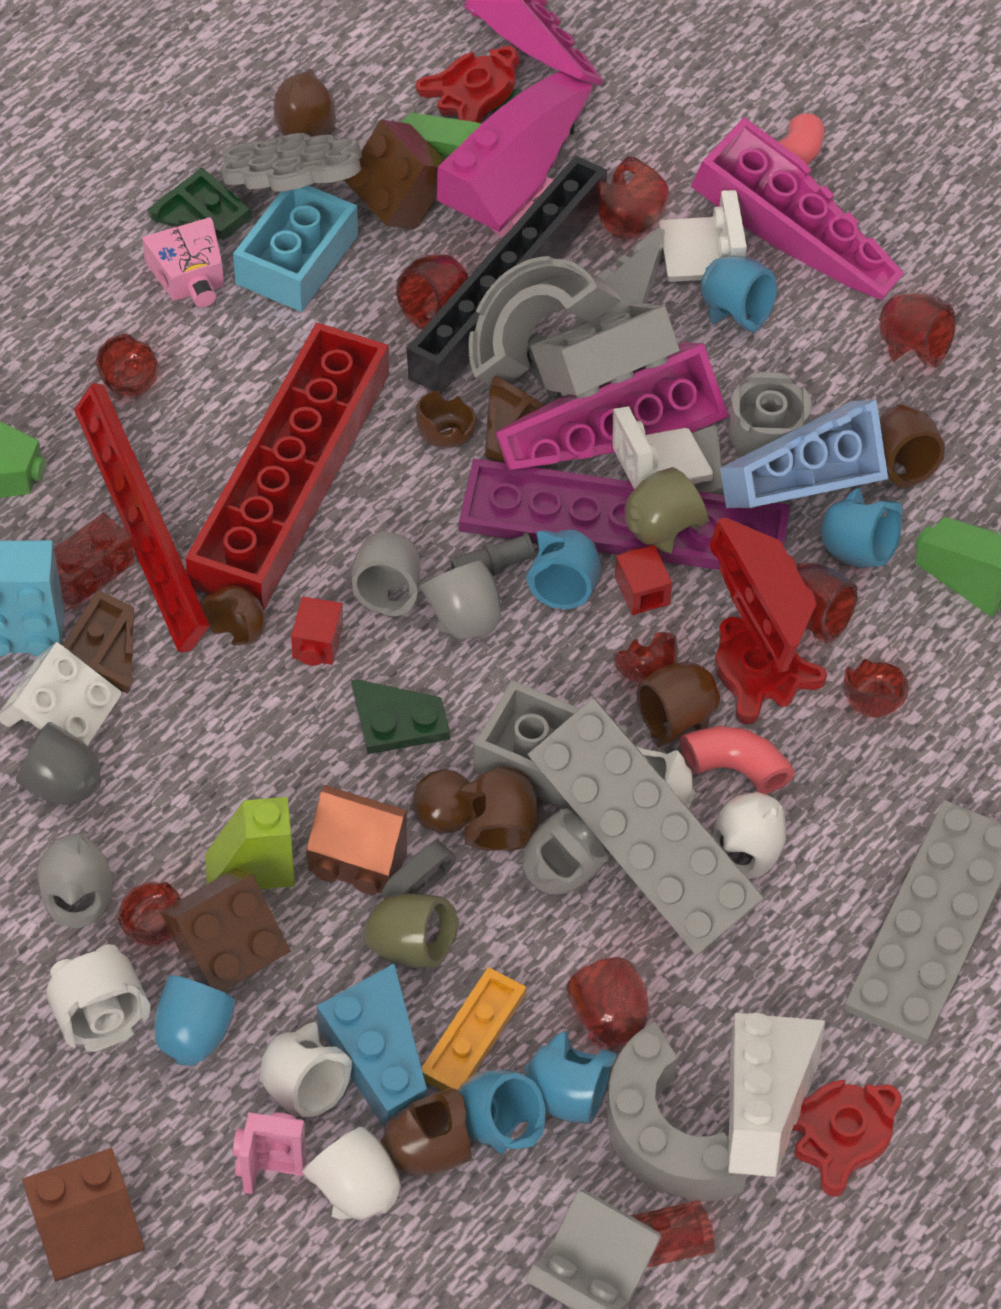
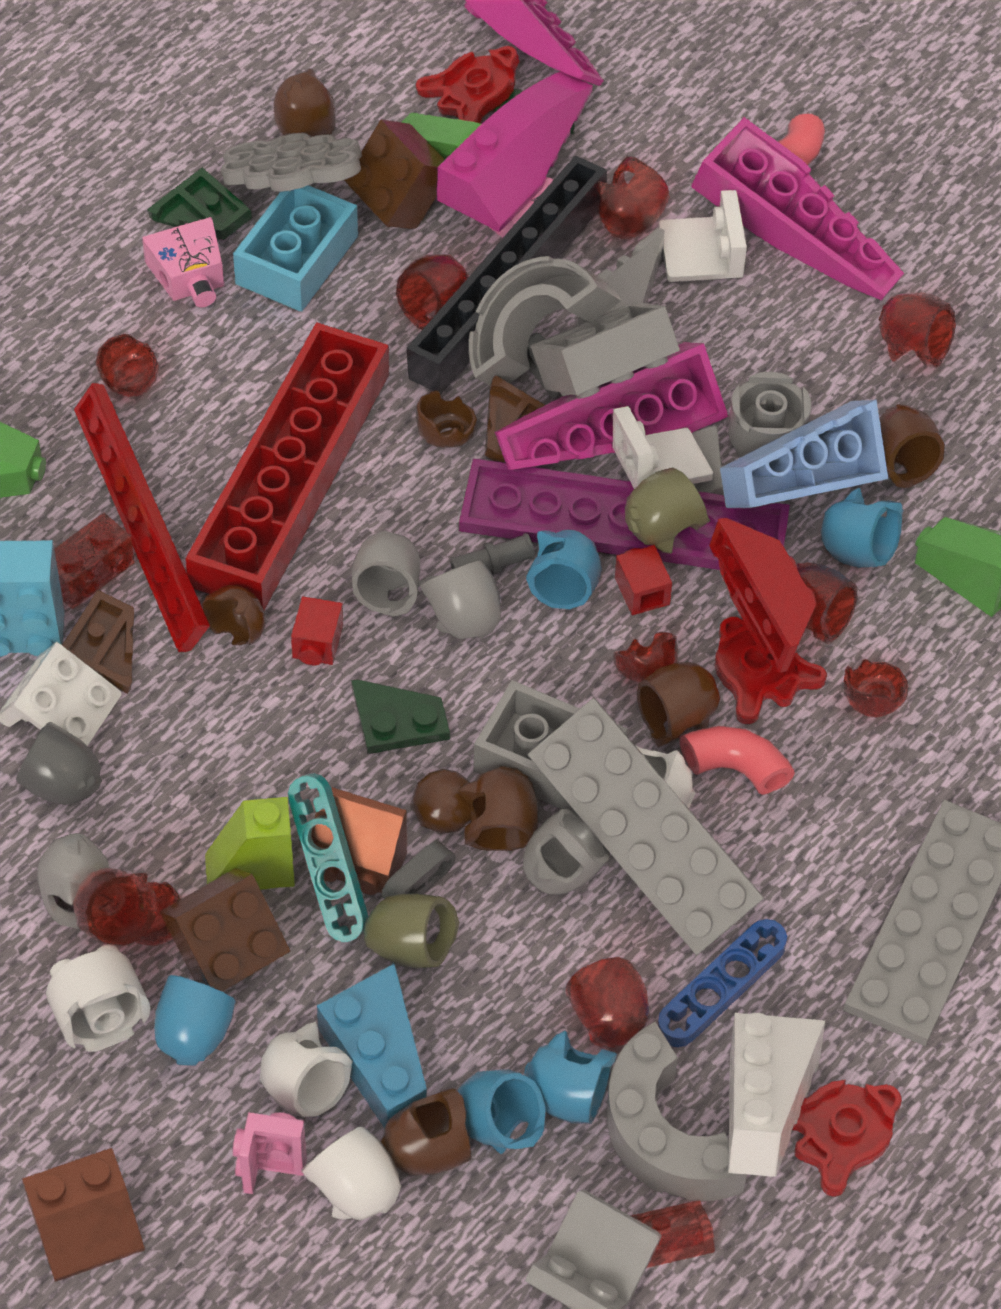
light orange plate [422,967,527,1091] -> none
dark azure piece [700,256,777,332] -> none
white piece [712,792,786,879] -> none
none -> clear red piece [73,868,159,946]
none -> teal beam [288,773,368,942]
none -> blue beam [658,919,787,1047]

